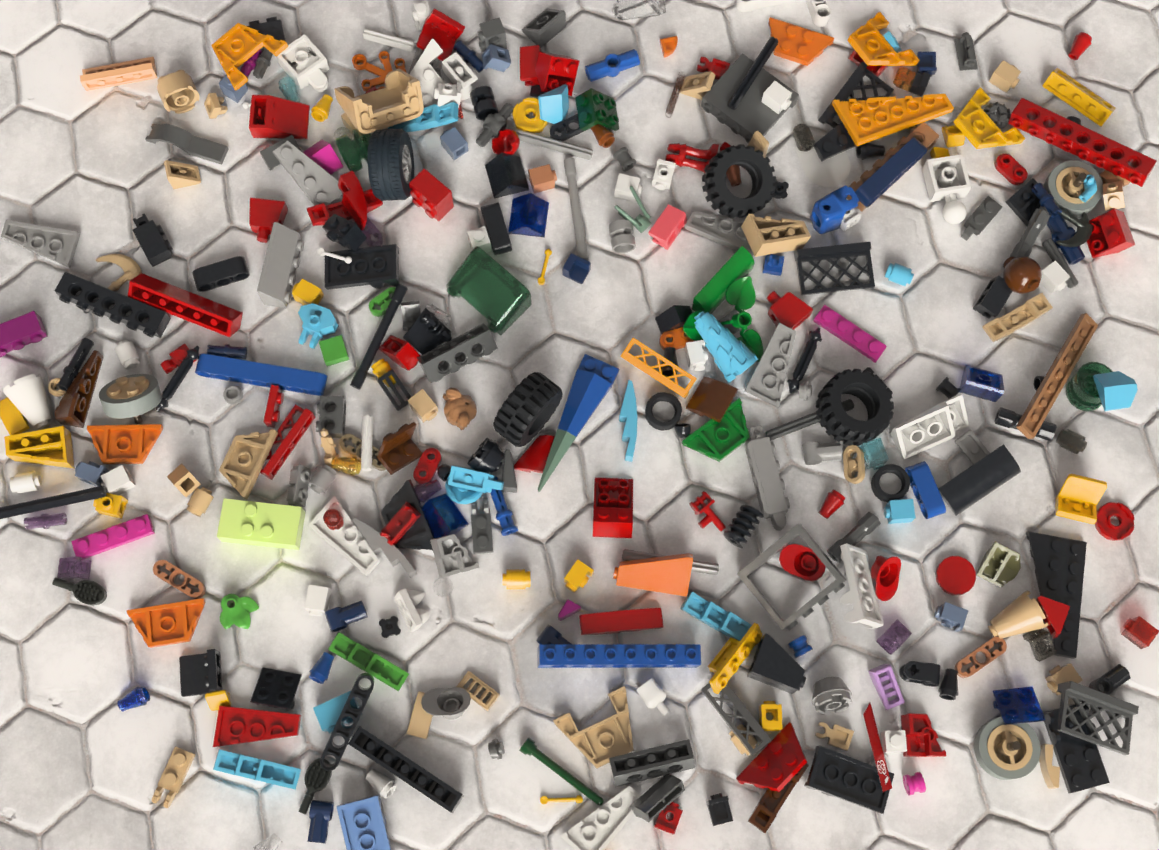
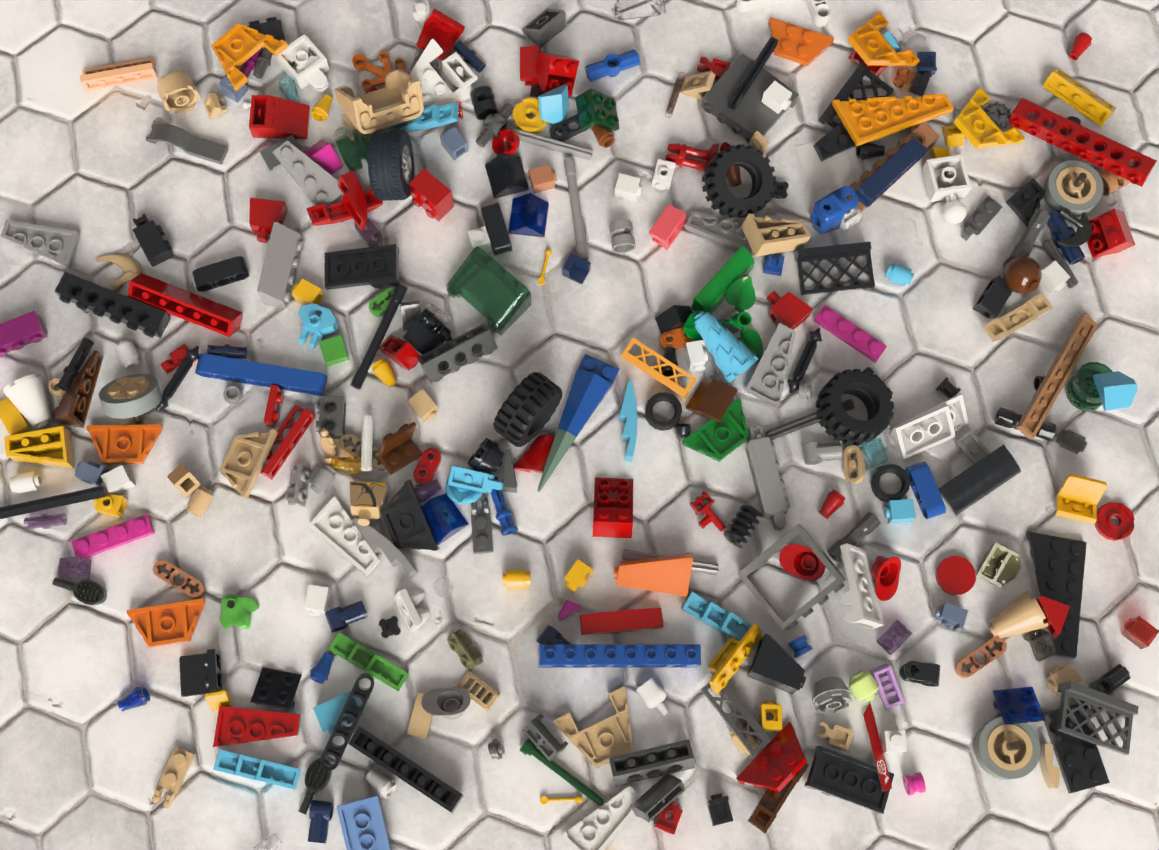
tan slope [164,160,201,189] -> none
yellowish green brick [217,498,306,550] -> none
white hinge [317,248,352,264] -> none
black brick [322,214,367,251] -> none
clear red bush [323,509,344,530] -> none
white axle [363,29,415,52] -> none
black tile [376,369,411,411] -> none
red hinge [379,502,421,546] -> none
light grey slope [430,534,479,578] -> none
white brick [434,82,461,108] -> none
black hinge [437,464,451,481] -> none
medium nougat hair [443,388,477,430] -> none
dark grey brick [477,17,507,52] -> none
sand blue brick [481,44,511,72] -> none
dark grey bush [613,147,636,172] -> none
sand green plant [615,186,652,233] -> none
orange tile [660,36,678,57] -> none
clear smoke brick [793,124,815,151] -> none
red slope [901,713,946,757] -> none
black cone [938,669,959,700] -> none
dark grey hinge [954,32,978,71] -> none
clear blue slope [960,365,1004,402] -> none
tan brick [989,60,1021,93] -> none
red plate [994,154,1028,185] -> none
dark blue pin [1031,183,1062,218] -> none
medium azure arm [1079,174,1097,202] -> none
tan brick [1102,181,1125,211] -> none
none -> tan torso [349,481,388,526]
none -> olive hinge [447,629,483,672]
none -> dark grey hinge [523,714,568,762]
none -> yellowish green head [849,670,879,702]

